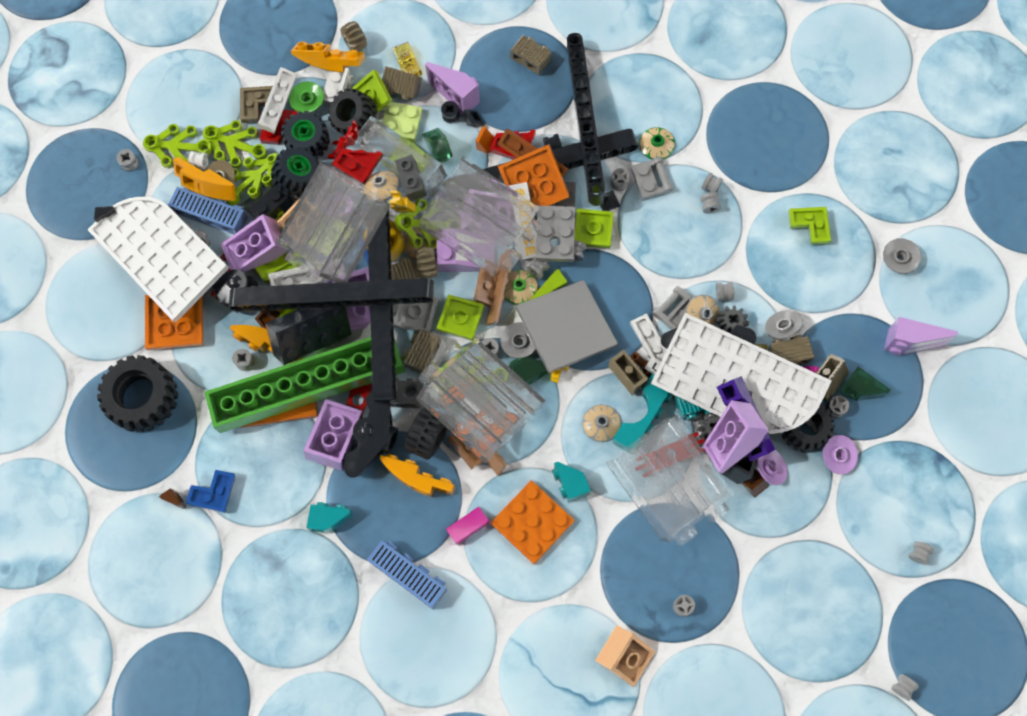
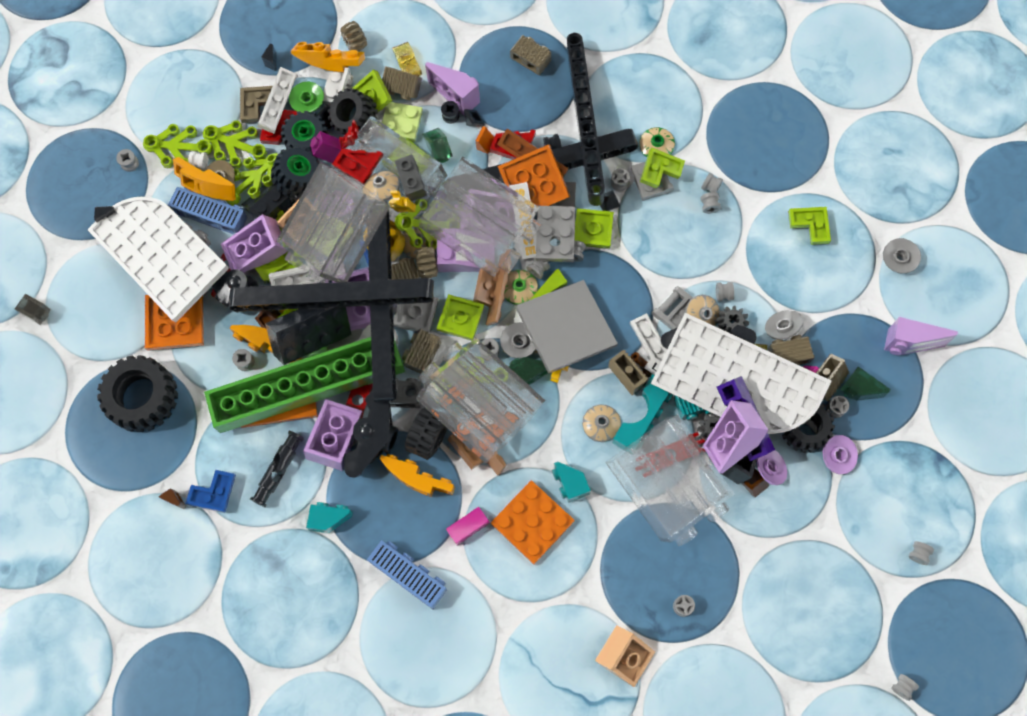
none -> clear smoke brick [15,294,51,325]
none -> black piece [250,430,304,508]
none -> black slope [261,43,276,71]
none -> magenta brick [310,131,342,163]
none -> black slope [317,103,331,129]
none -> lime plate [640,147,685,189]

